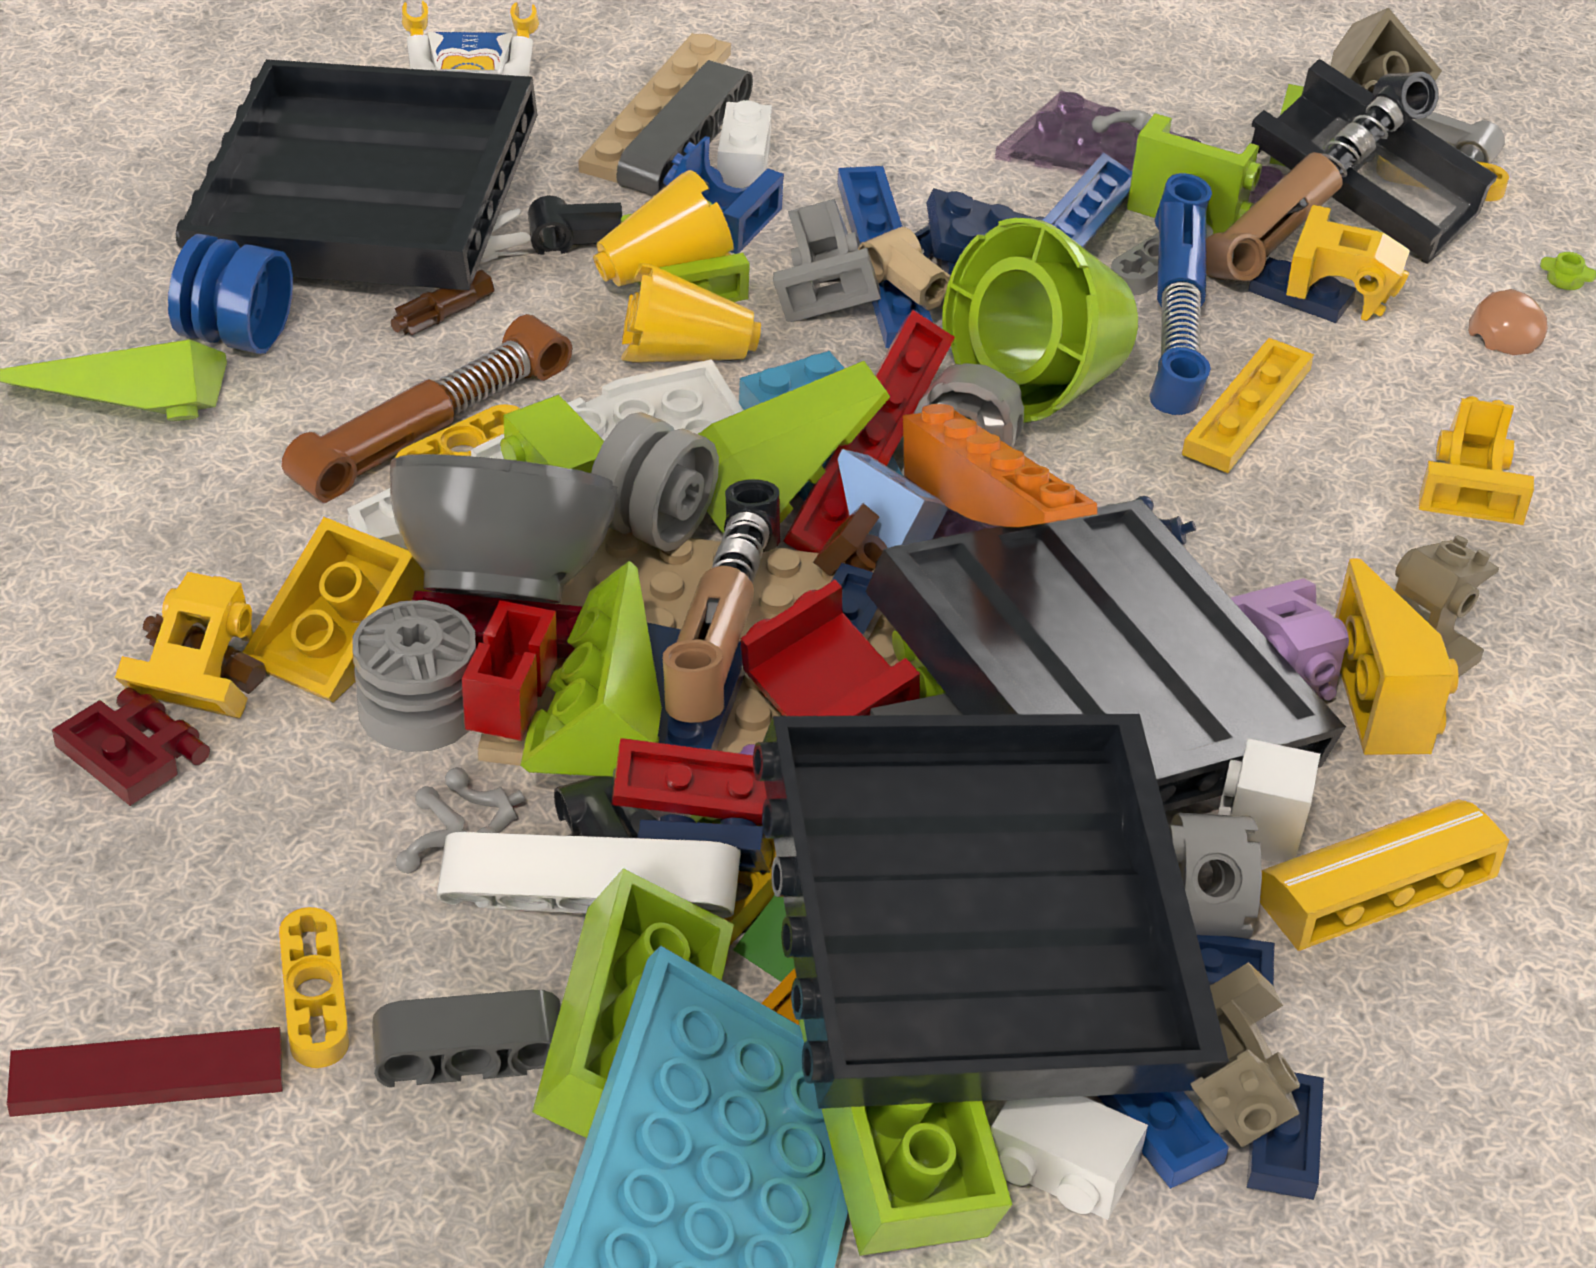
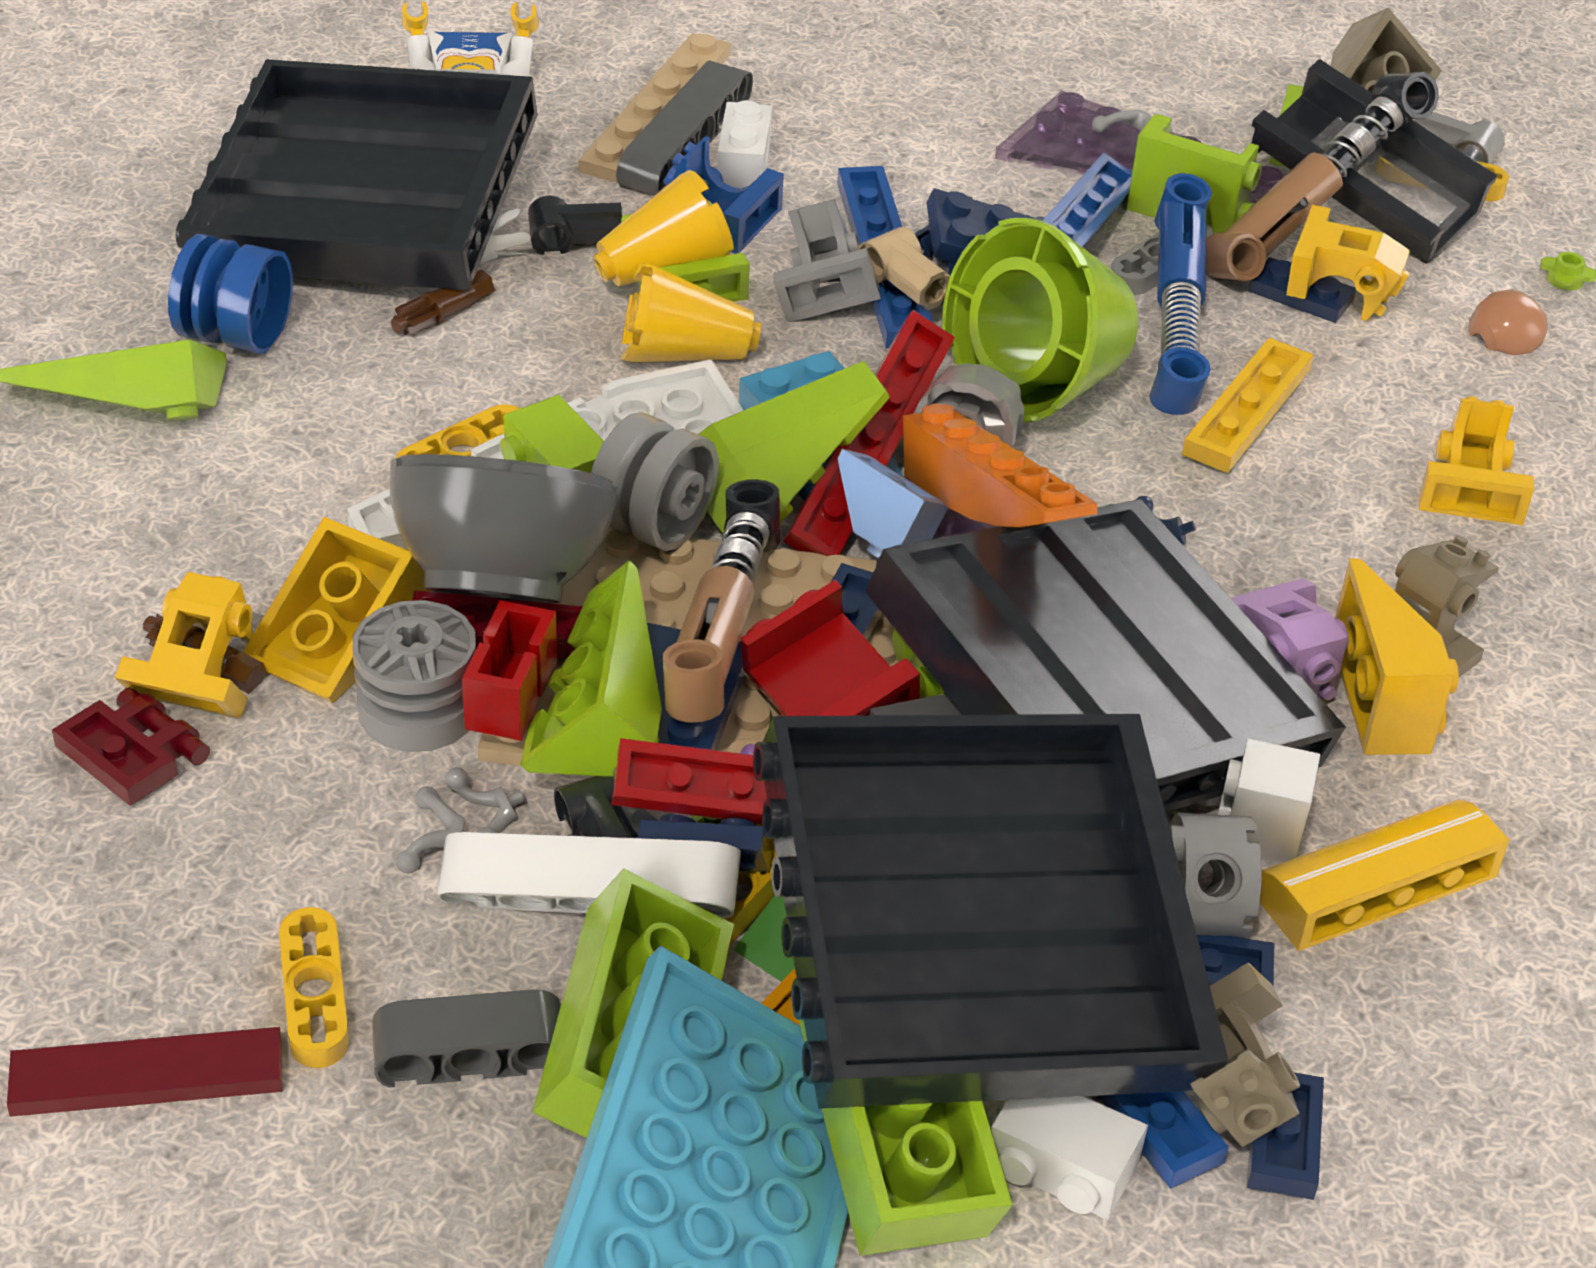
dark orange piece [281,314,573,503] -> none
reddish brown tile [813,503,887,576] -> none

